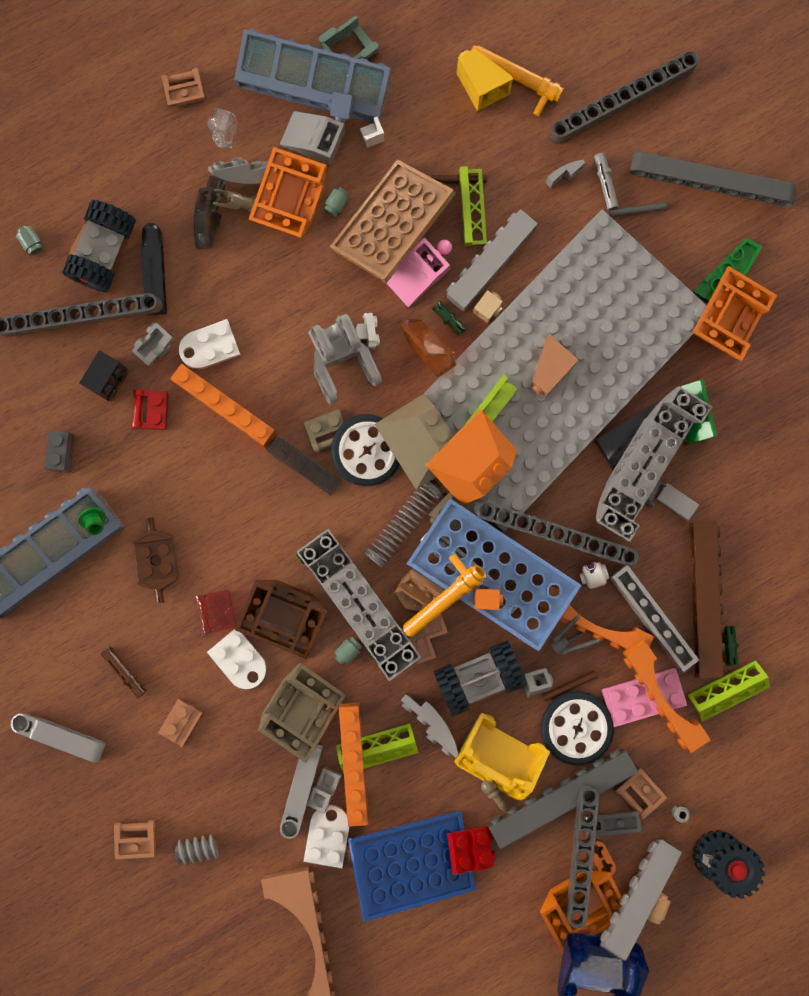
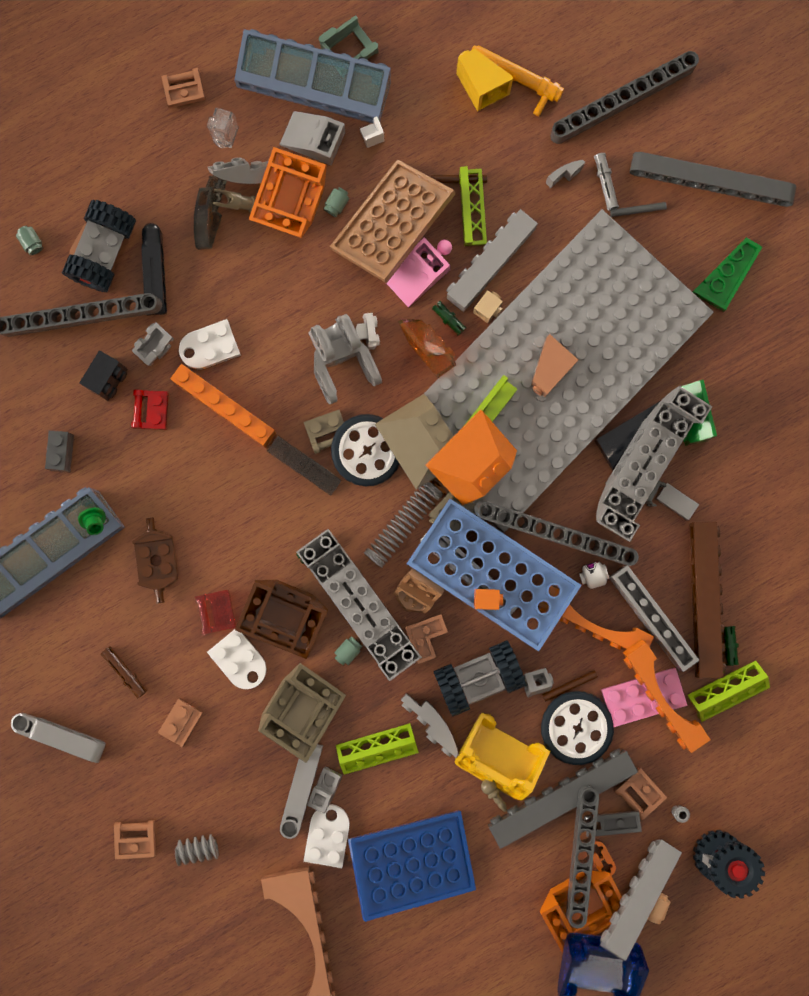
sand blue brick [328,92,355,122] -> none
orange arch [339,702,369,827] -> none
light orange cylinder [402,554,486,638] -> none
red plate [447,826,496,874] -> none
dark grey plant [551,615,600,656] -> none
orange slope [692,266,777,362] -> none

